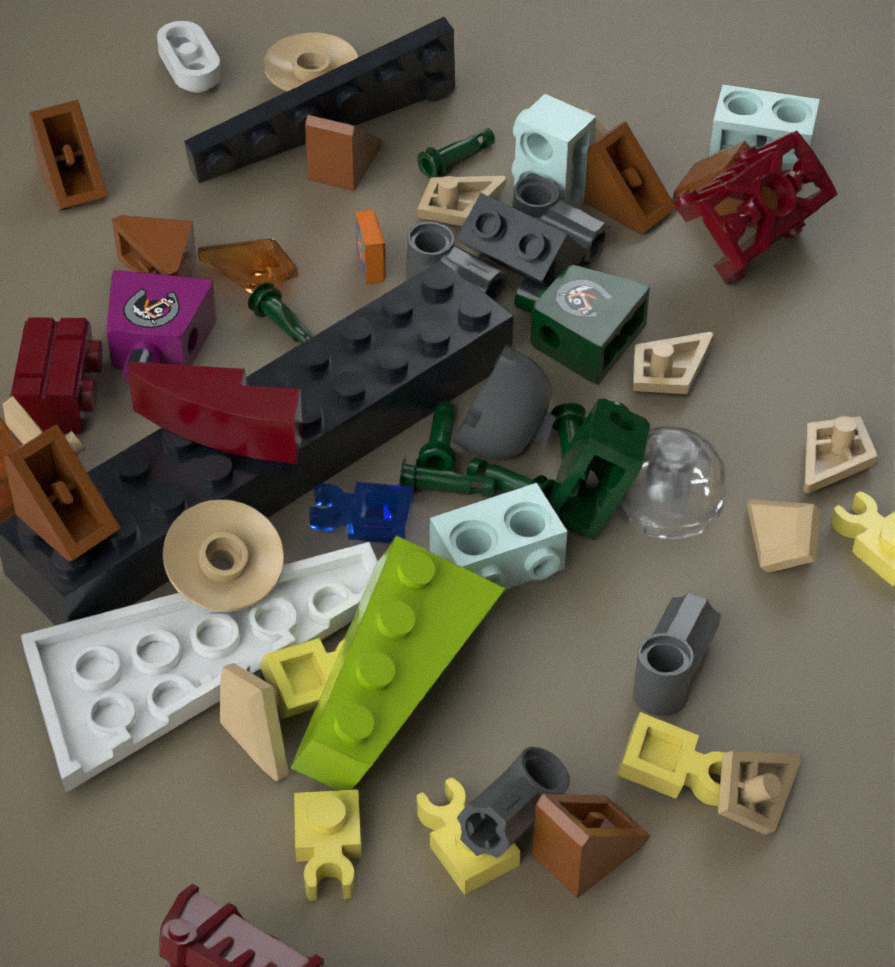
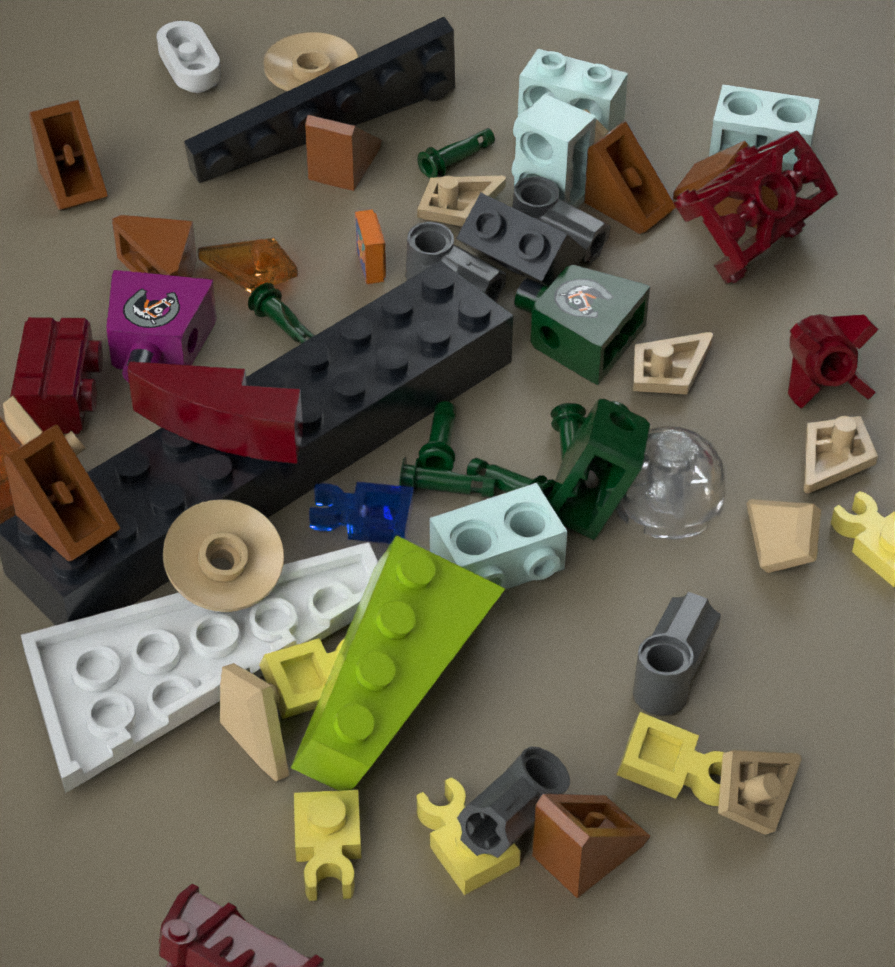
dark grey cylinder [453,345,556,460] -> none
none -> light aqua brick [518,49,628,131]
none -> dark red brick [788,314,879,409]

